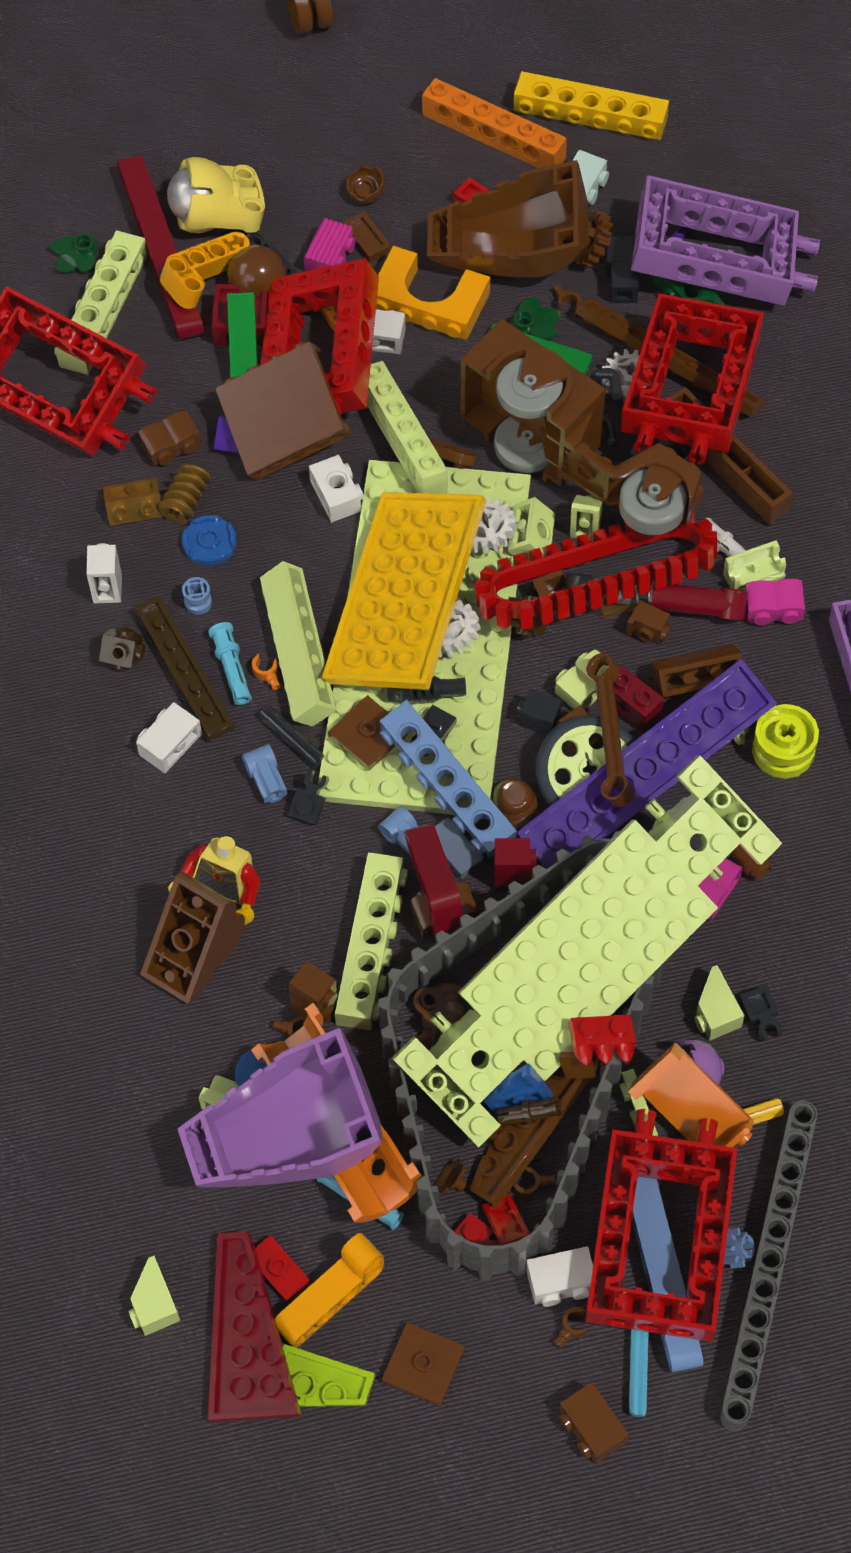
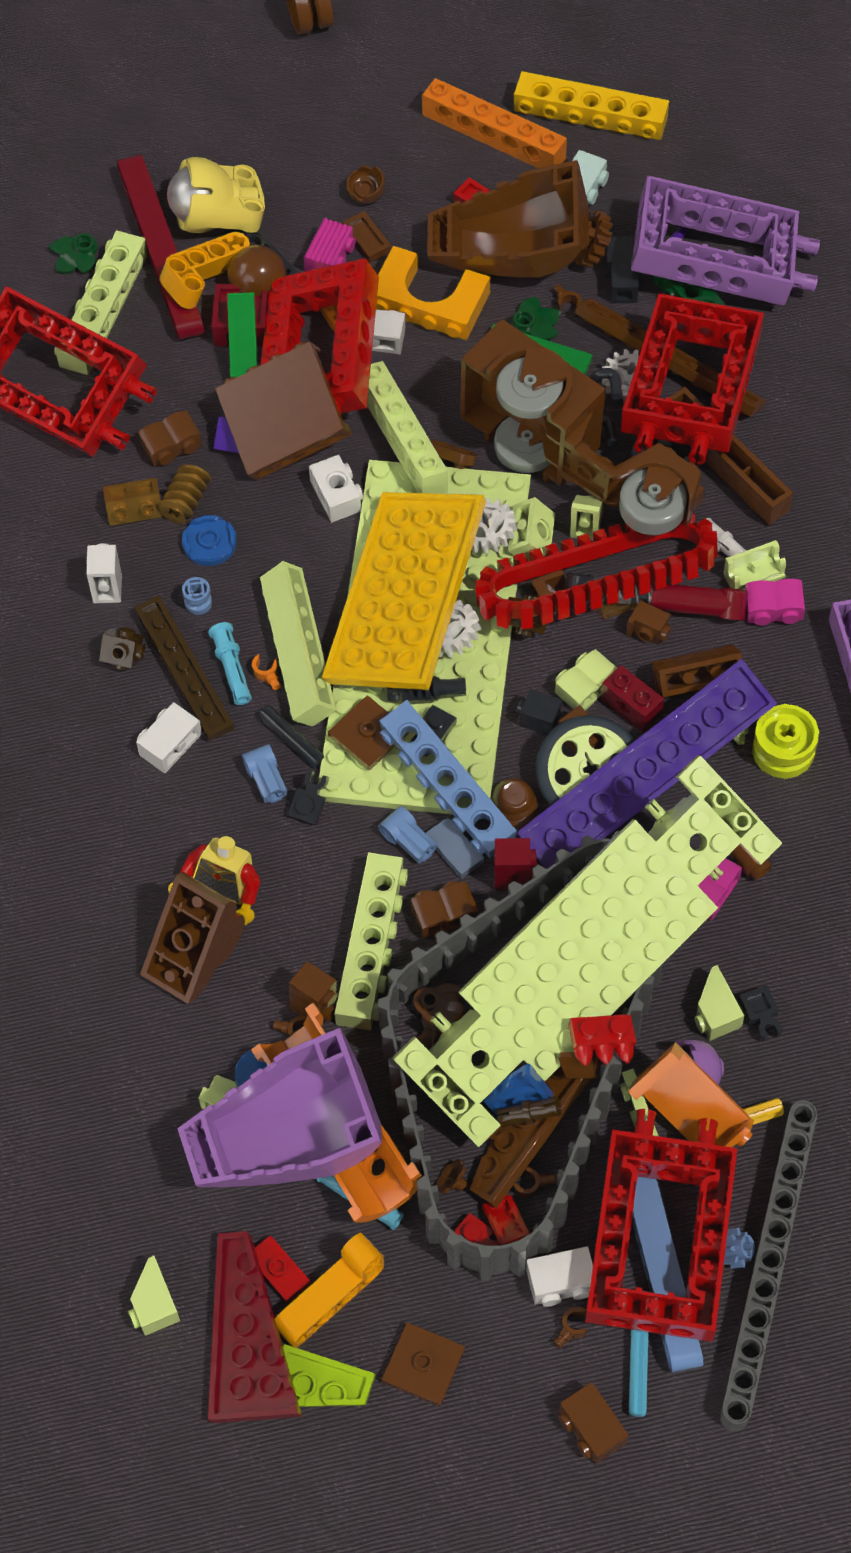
dark red beam [404,823,463,937] -> none
reddish brown piece [586,653,635,807] -> none

